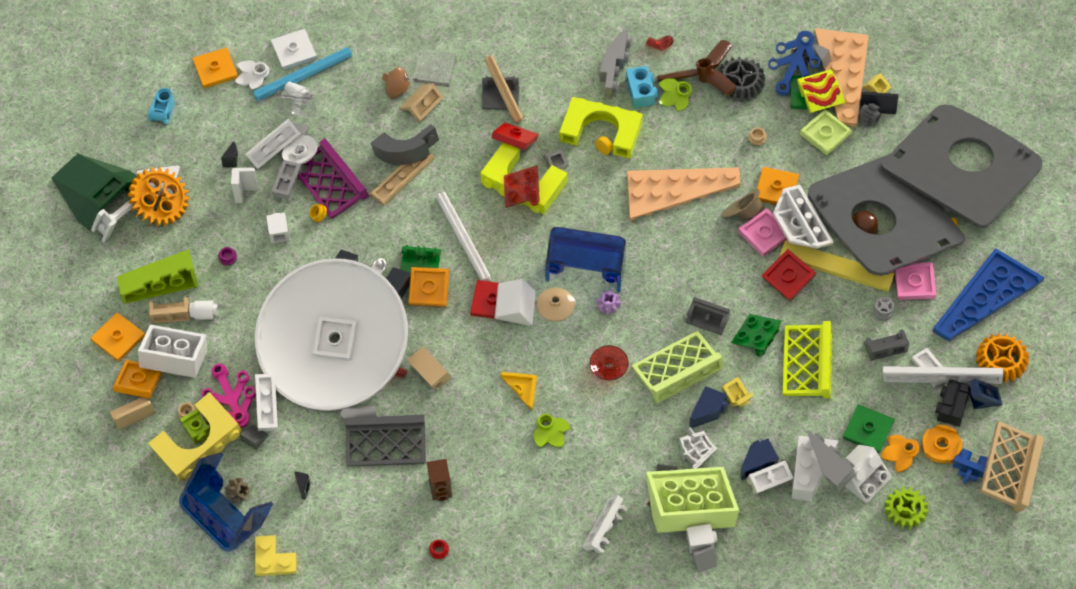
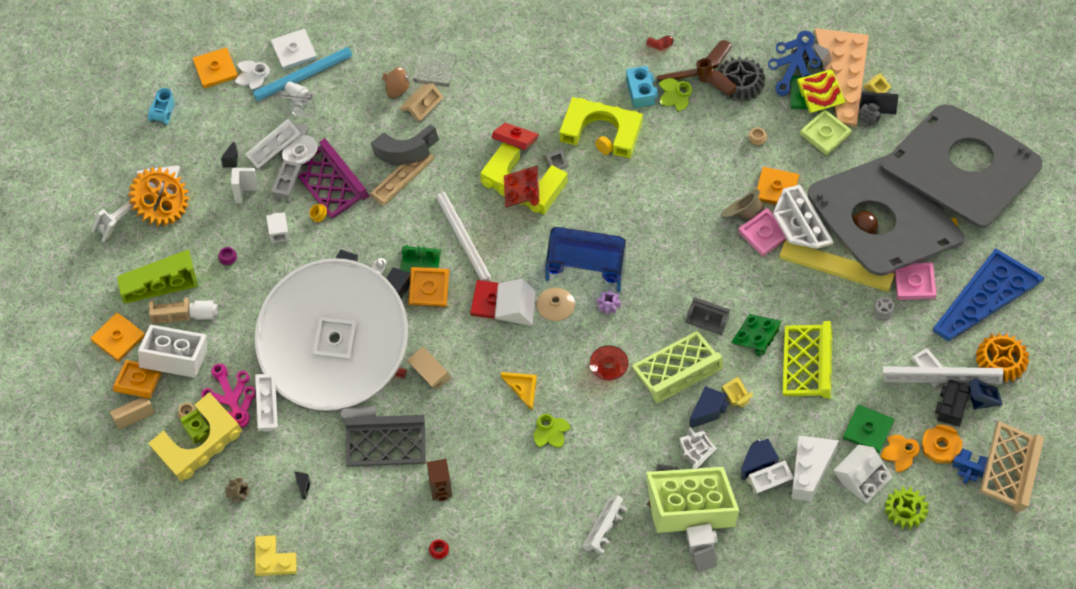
dark green wedge [51,153,137,232] -> none
clear blue windscreen [179,452,273,552] -> none
dark grey slope [240,425,269,450] -> none
dark grey hinge [482,76,519,109] -> none
tan axle [484,55,523,123] -> none
light grey slope [600,30,631,98] -> none
light nougat wing [627,167,740,221] -> none
red plate [762,249,816,301] -> none
light grey slope [807,430,856,492] -> none
dark grey hinge [864,329,910,361] -> none

